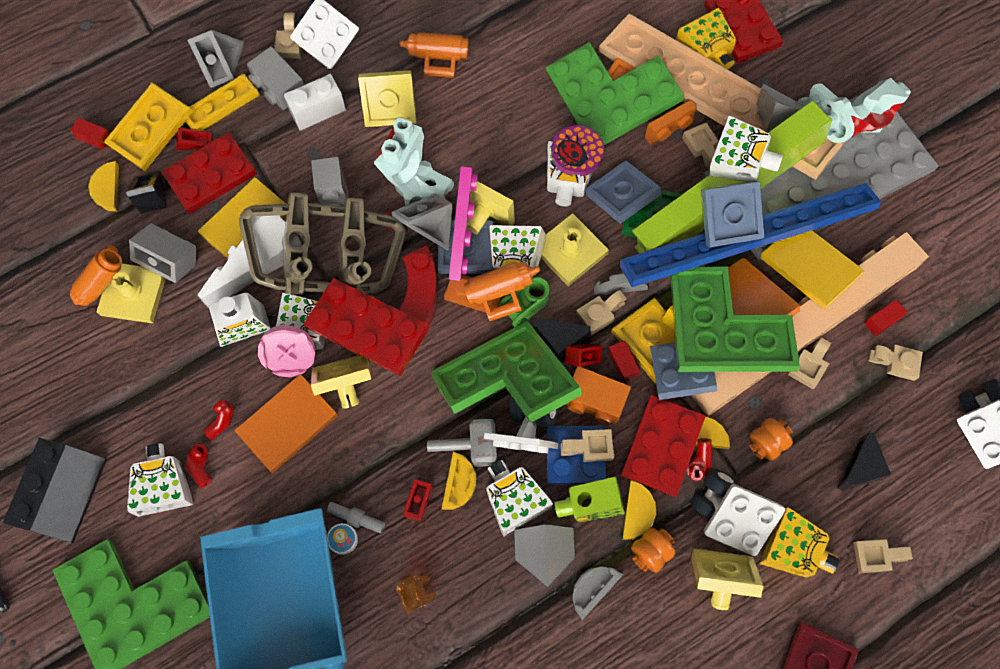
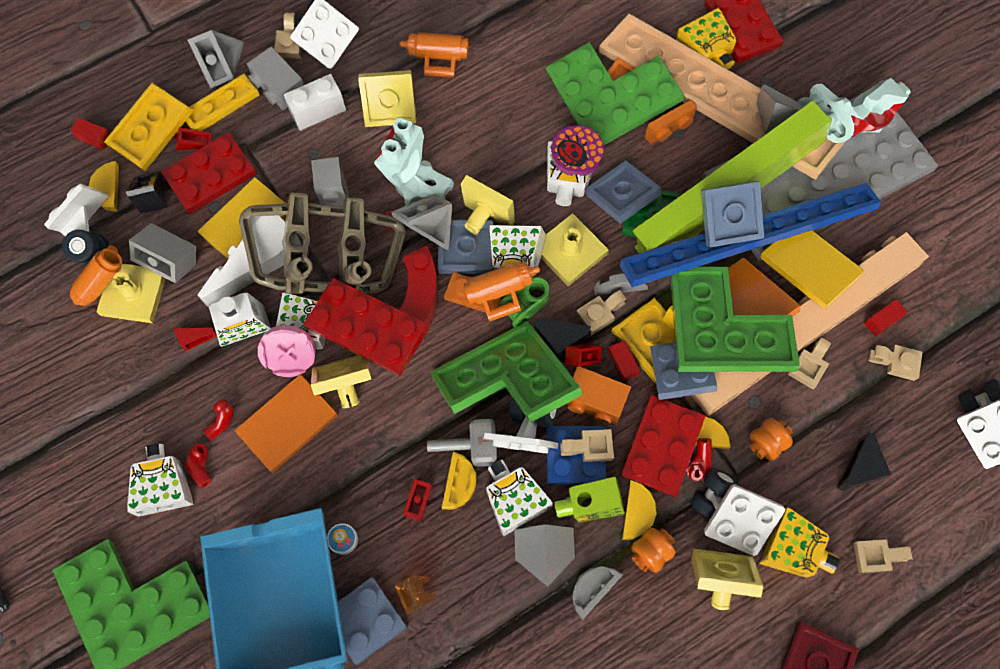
slope [3,438,107,543] -> none
light grey bar [327,502,385,533] -> none
dark pink plate [449,167,478,281] -> none
tan plate [682,123,719,170] -> none
white torso [710,116,783,181] -> none
none -> white plate [44,184,109,264]
none -> red piece [173,328,217,351]
none -> sand blue plate [338,577,407,665]

